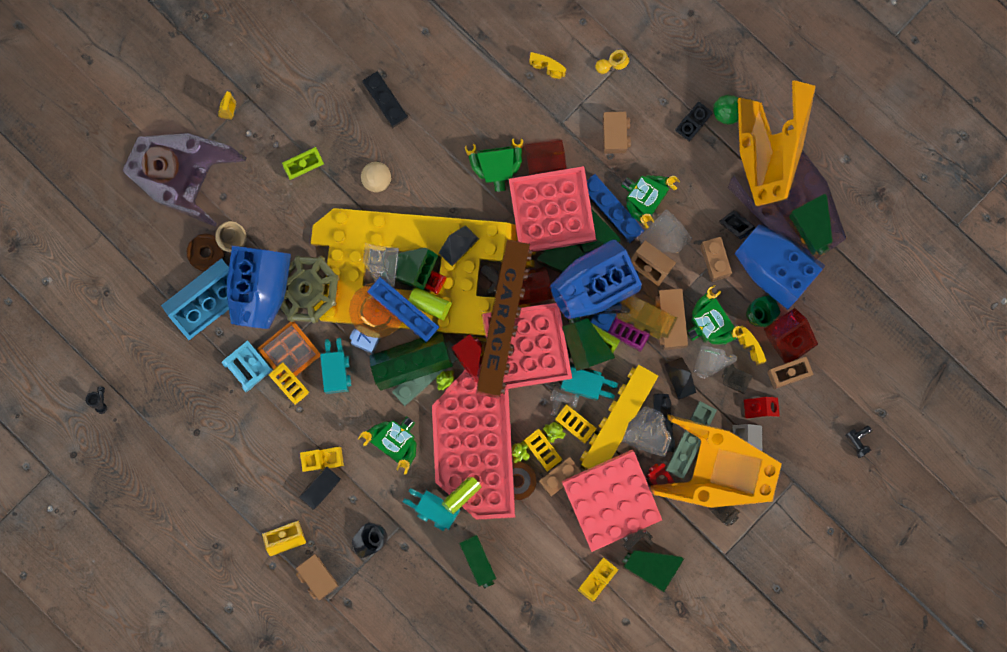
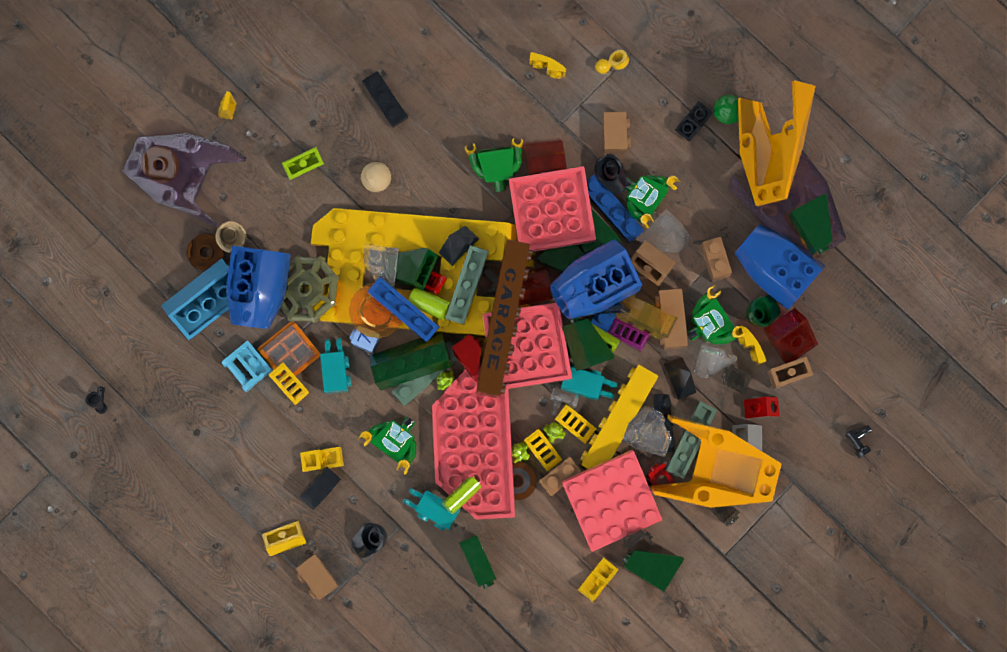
black slope [719,210,755,240] -> none
none -> sand green plate [446,246,489,325]
none -> black piece [594,154,627,194]

